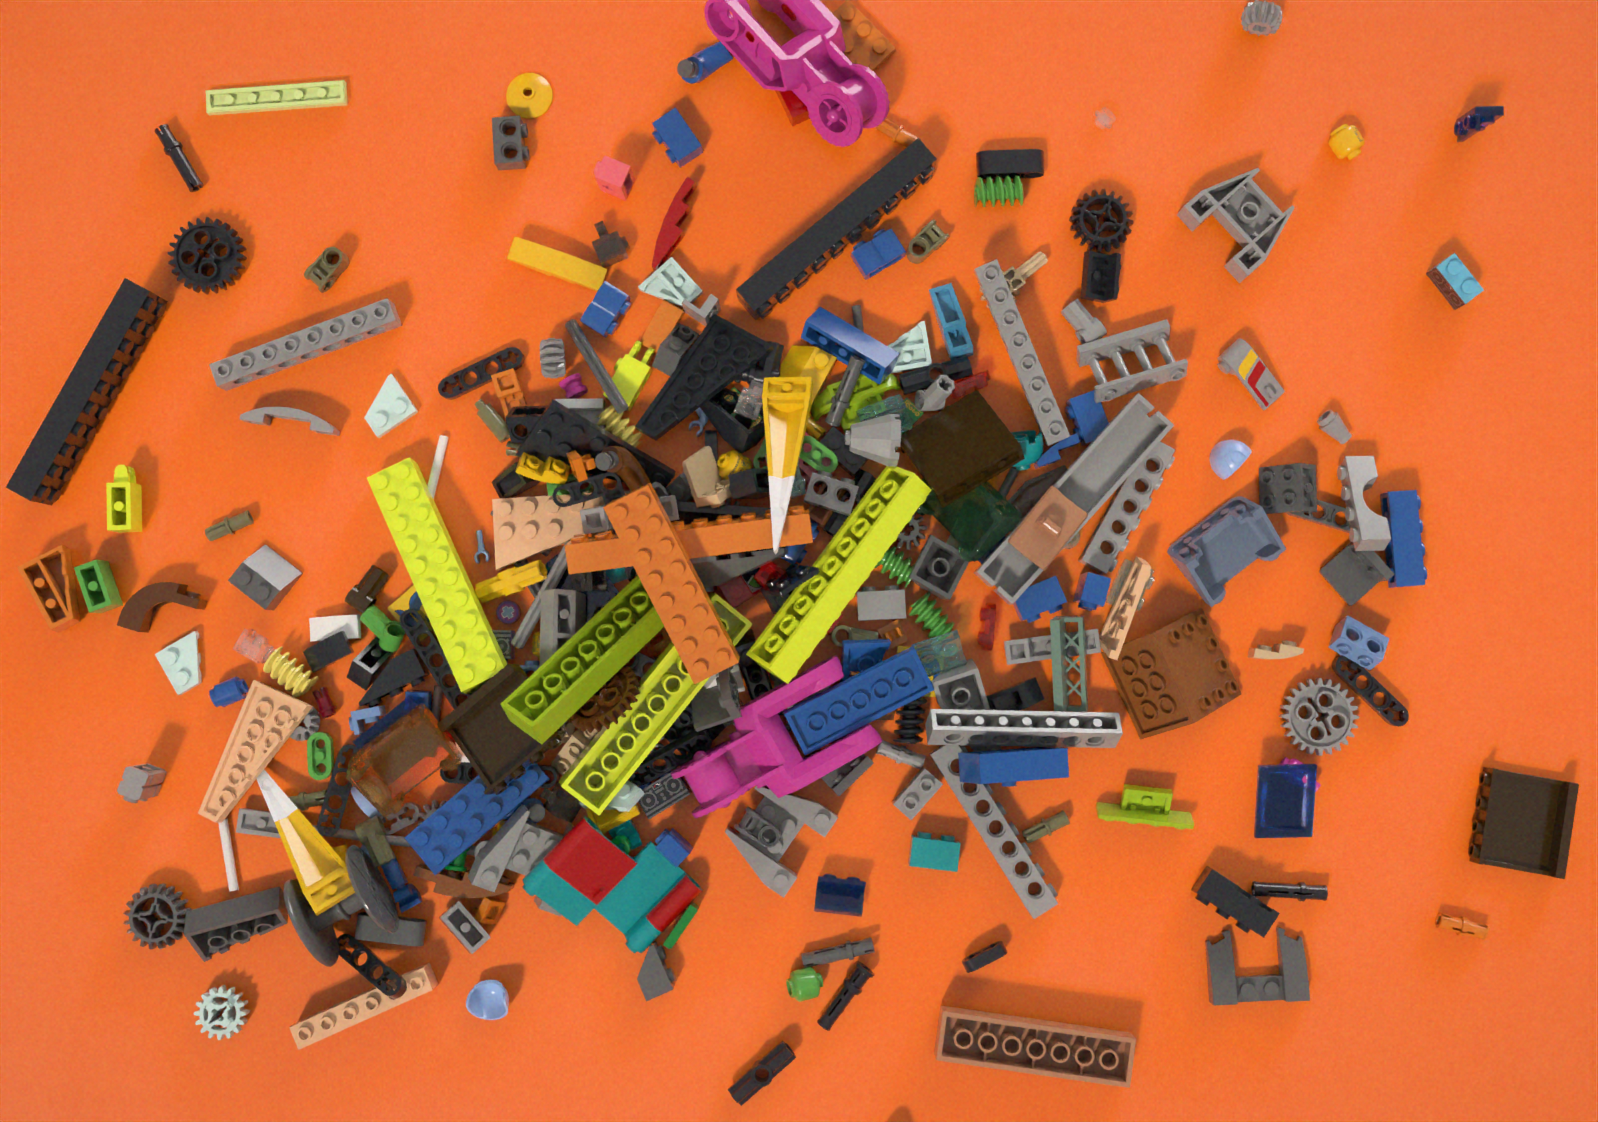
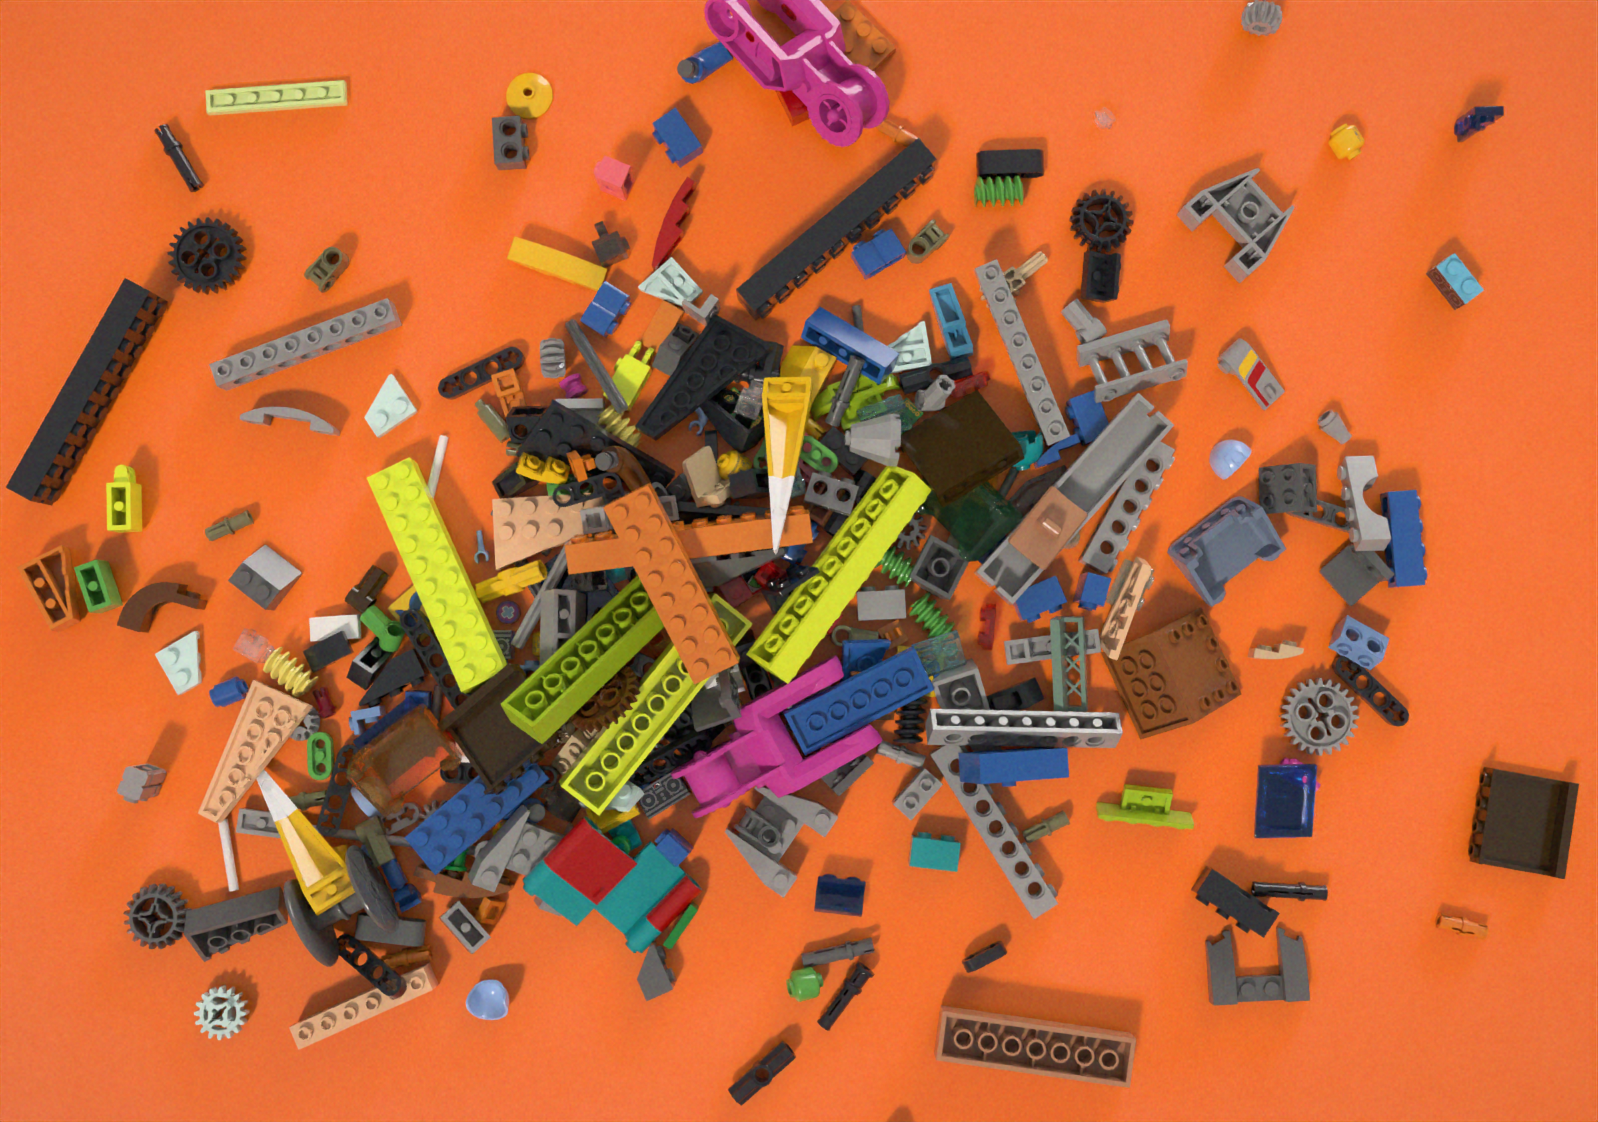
none -> orange pin [381,945,433,969]

